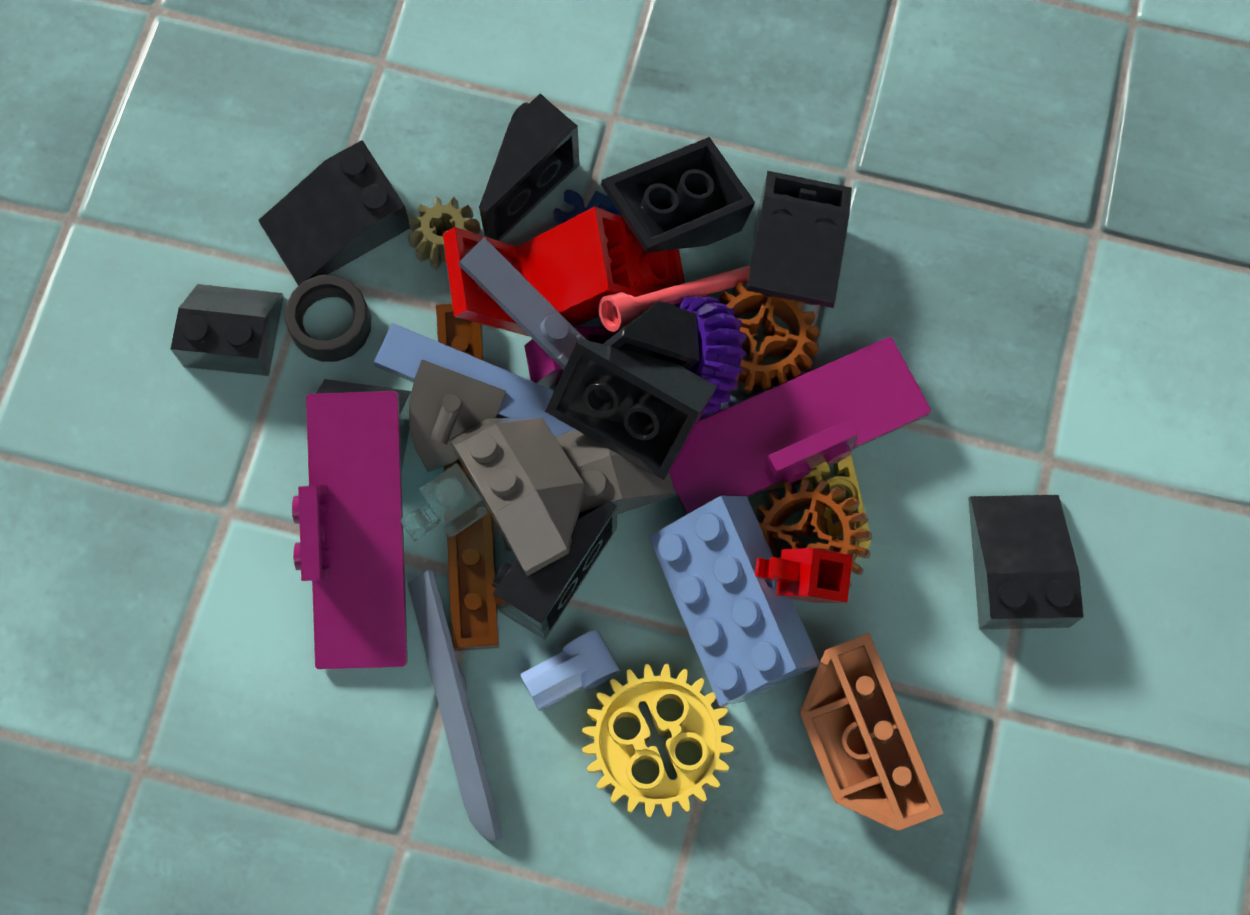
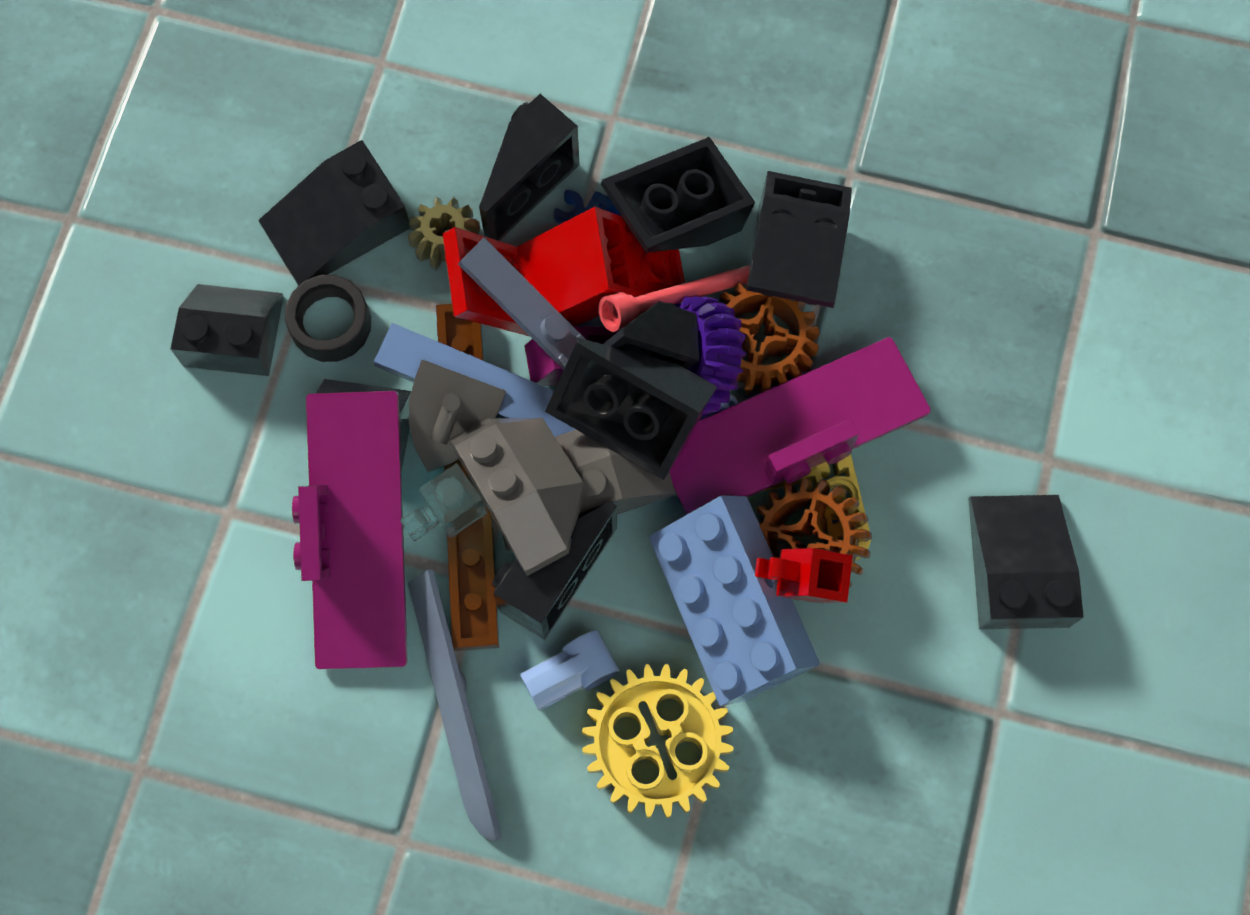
nougat wedge [800,633,944,831] -> none

